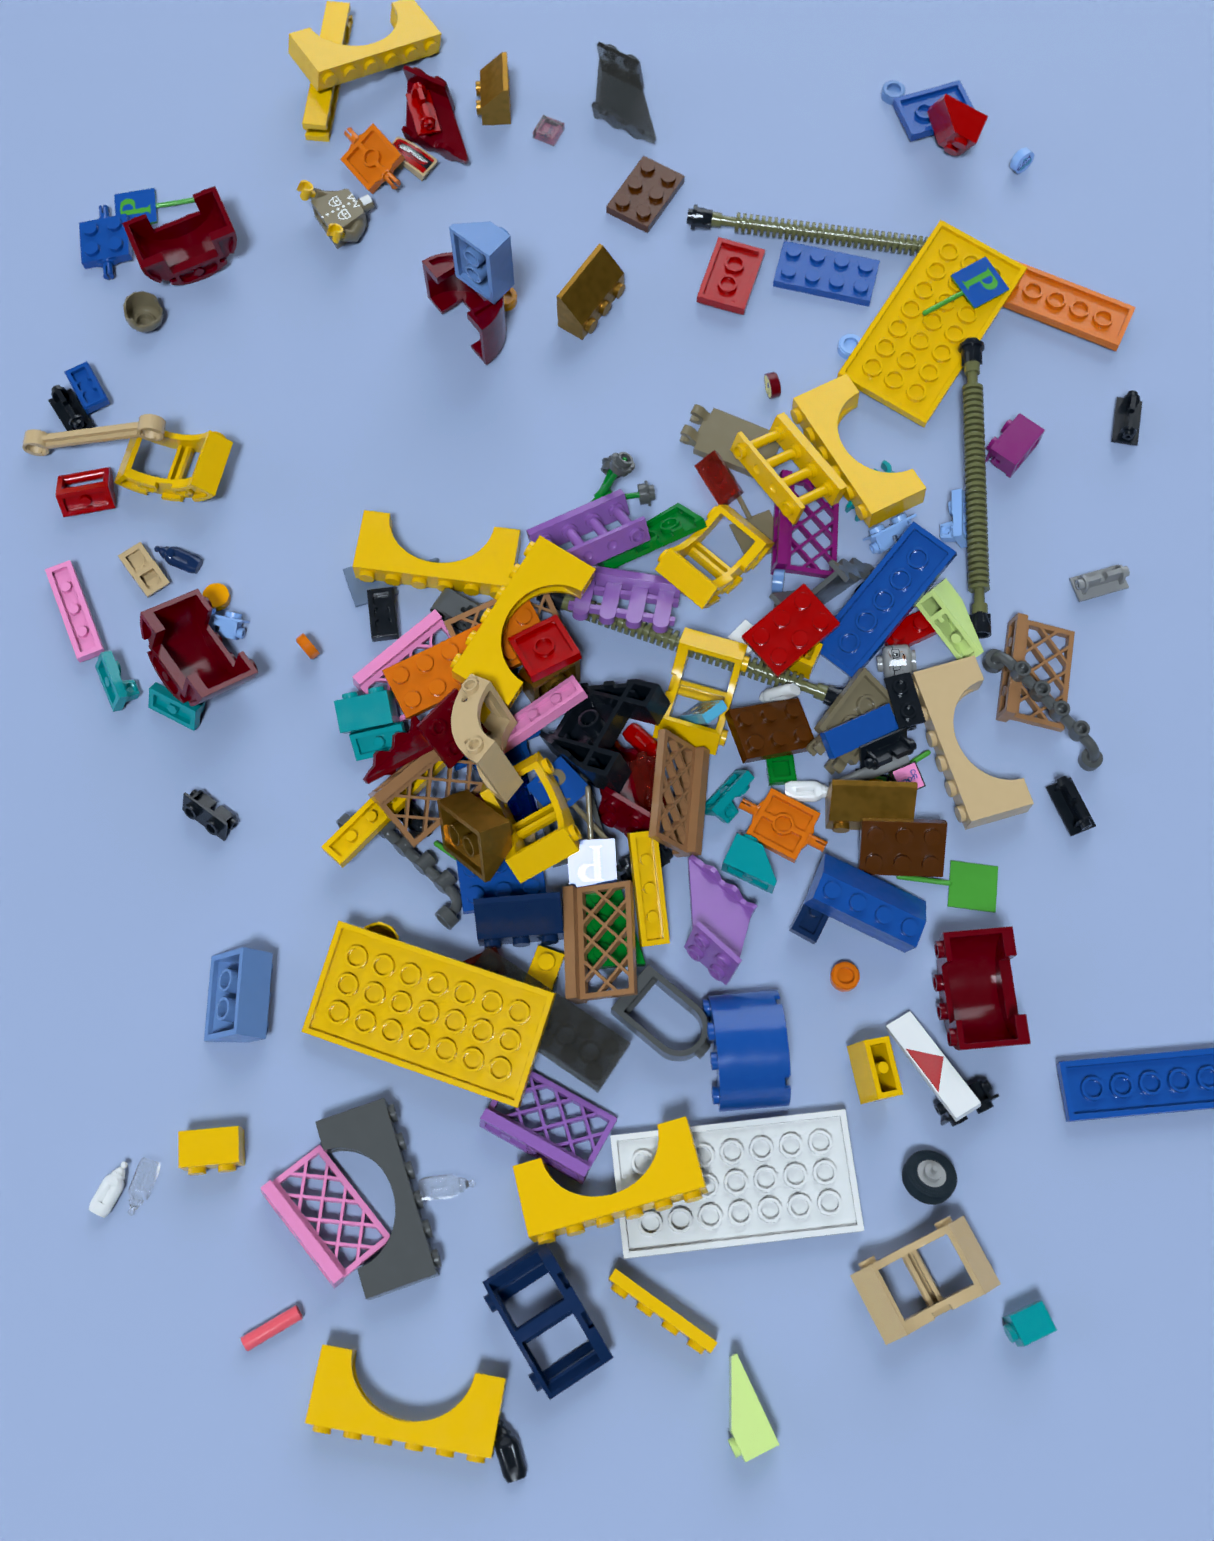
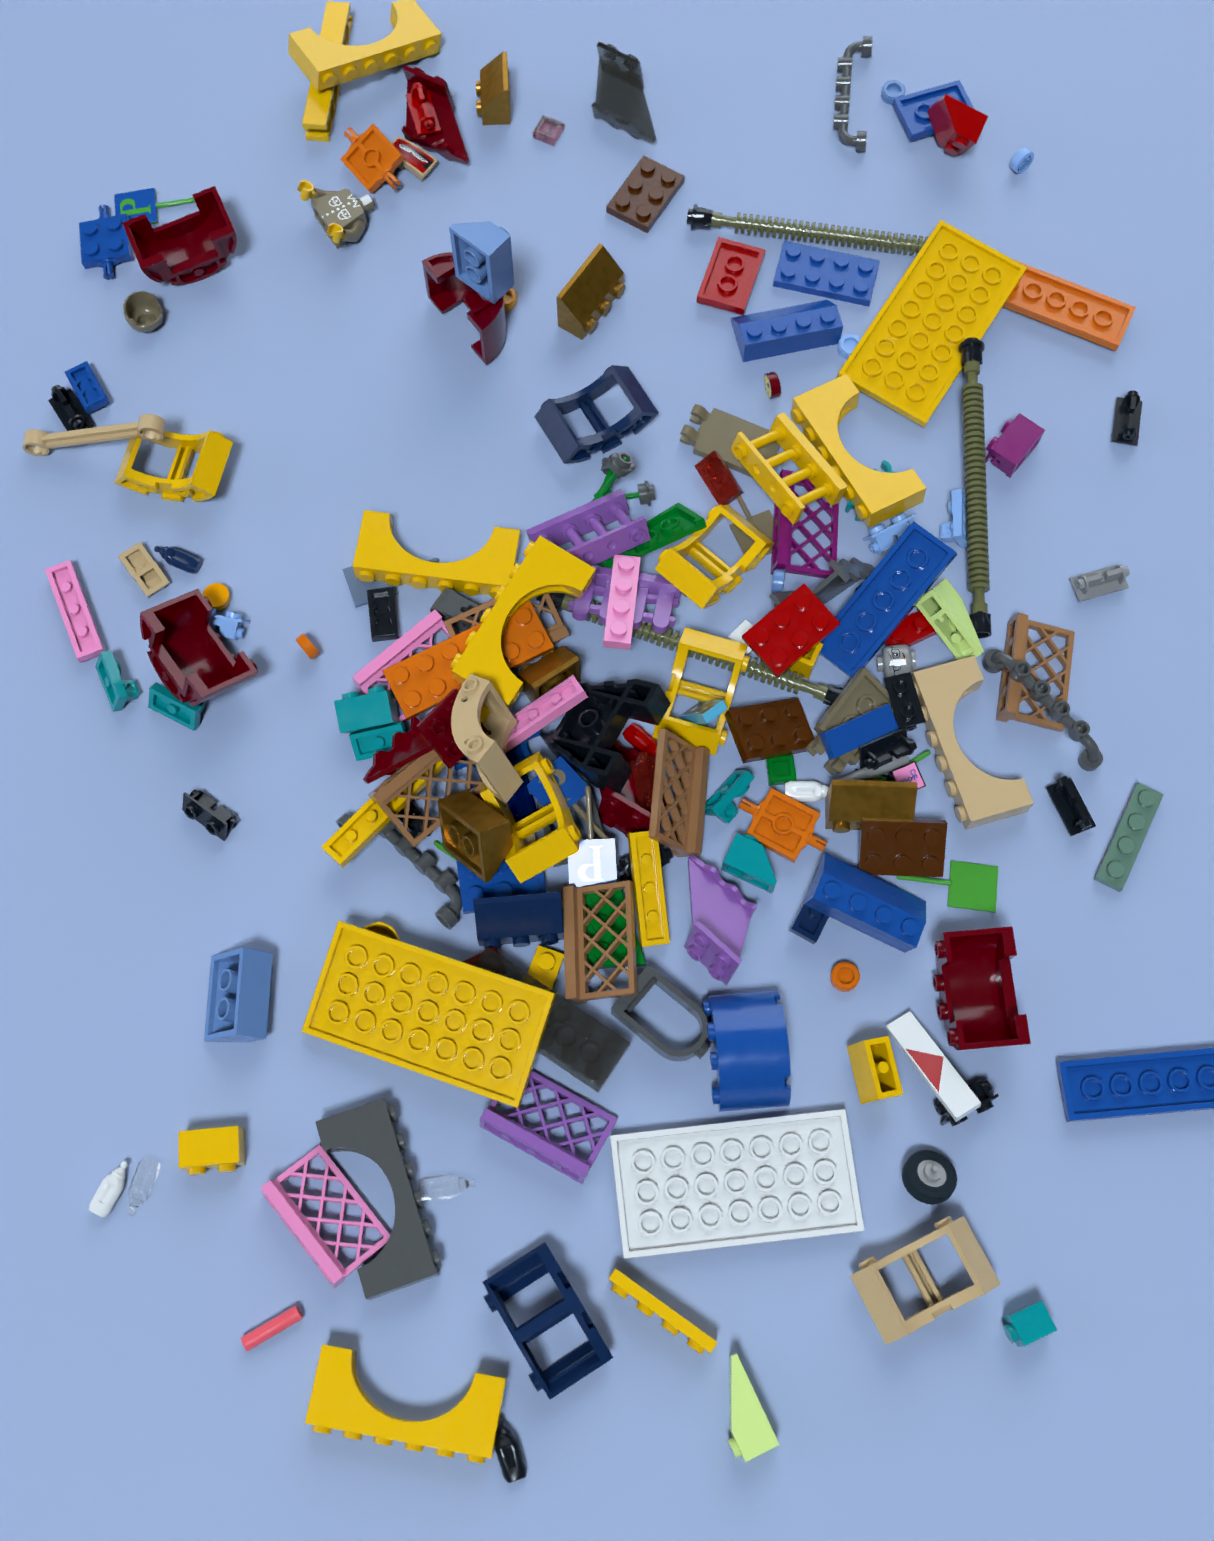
red tile [55,467,116,517] -> none
red plate [507,614,582,683] -> none
yellow arch [513,1116,708,1245] -> none
white piece [759,683,801,703] -> none
blue piece [922,256,1009,316] -> none
none -> dark blue window [534,365,659,464]
none -> bright pink plate [603,554,641,650]
none -> blue slope [731,300,843,362]
none -> dark grey bar [833,36,873,152]
none -> sand green plate [1094,783,1164,892]

